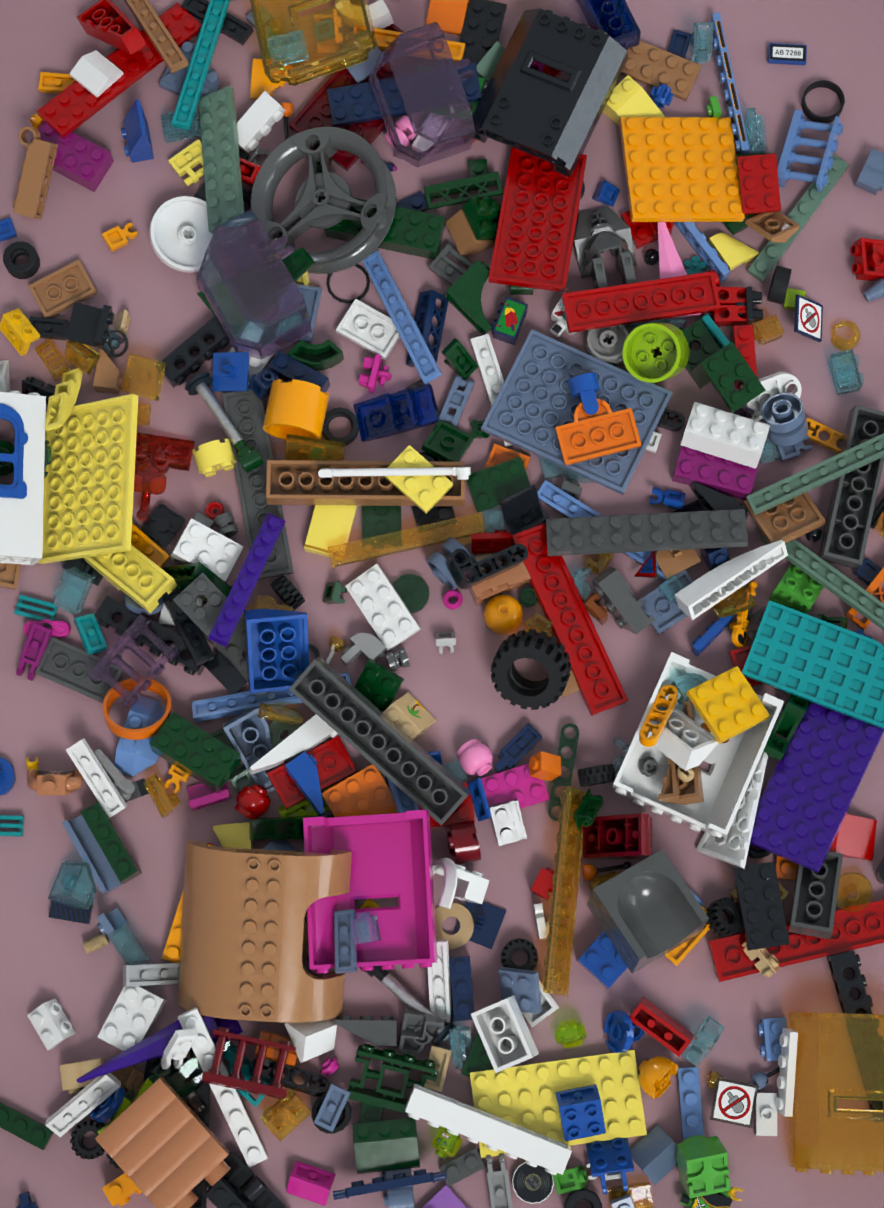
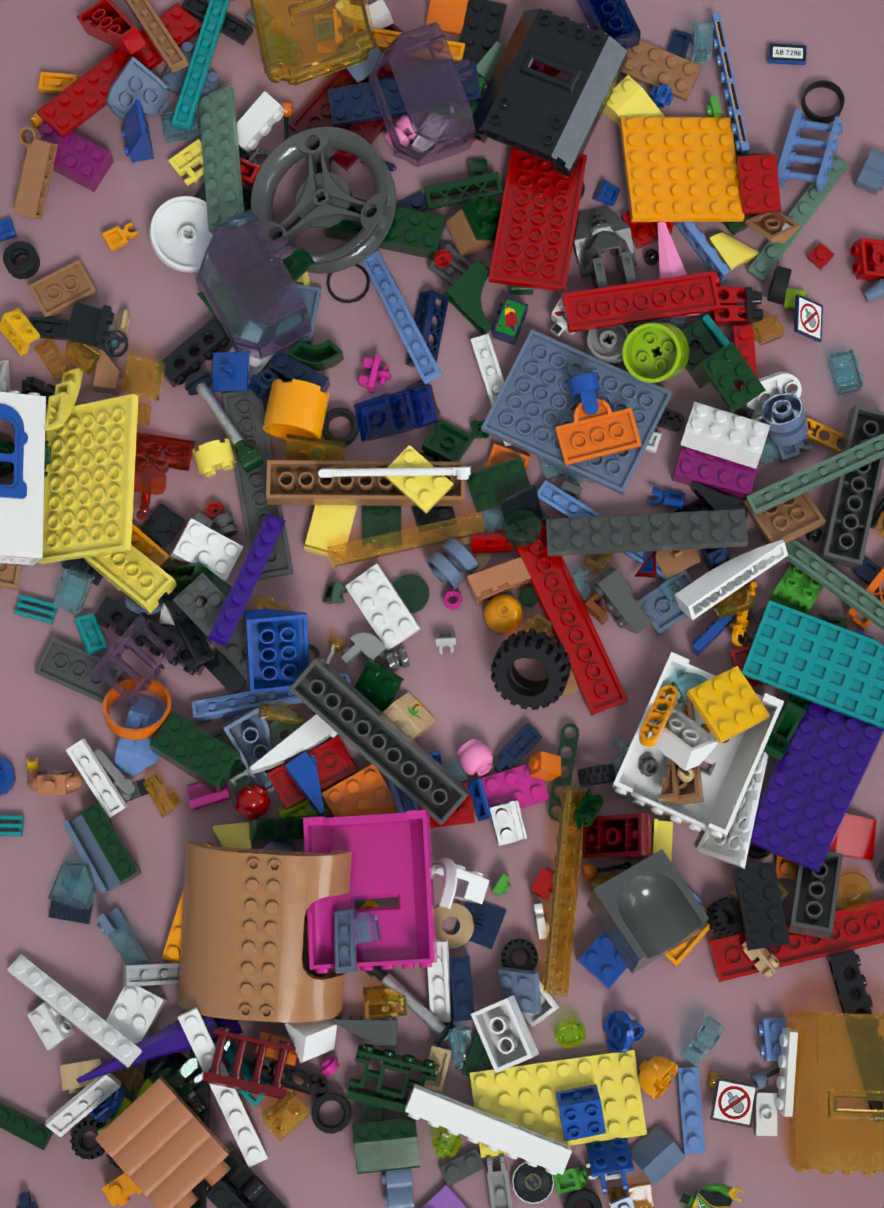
magenta hinge [16,622,53,681] -> none
dark pink piece [23,619,71,638] -> none
white slope [70,50,124,98] -> none
tan piece [82,933,109,954] -> none
white hinge [161,1029,198,1069] -> none
light orange plate [165,764,190,793] -> none
light orange brick [250,58,292,100] -> none
clear light blue bracket [266,30,310,68] -> none
black tyre [270,574,305,611] -> none
dark pink panel [286,1161,336,1206] -> none
sand blue plate [314,1083,351,1132] -> none
dark blue plate [333,1169,447,1200] -> none
white plate [336,299,400,360] -> none
dark grey slope [398,1008,444,1055] -> none
sand blue plate [439,375,475,427] -> none
dark green slope [442,338,478,380] -> none
dark red brick [445,820,481,865] -> none
black beam [446,544,528,589] -> none
red brick [629,996,693,1057] -> none
bright green piece [676,1135,731,1199] -> none
teal plant [684,256,706,275] -> none
clear light blue bracket [745,108,767,153] -> none
clear yellow piece [831,320,861,351] -> none
none -> white plate [7,954,142,1068]
none -> sand blue plate [105,57,169,119]
none -> clear yellow slope [363,986,407,1019]
none -> red plate [433,249,452,268]
none -> bright green plate [492,874,511,897]
none -> clear green tile [502,510,542,546]
none -> light yellow panel [652,819,673,862]
none -> red plate [807,242,835,270]

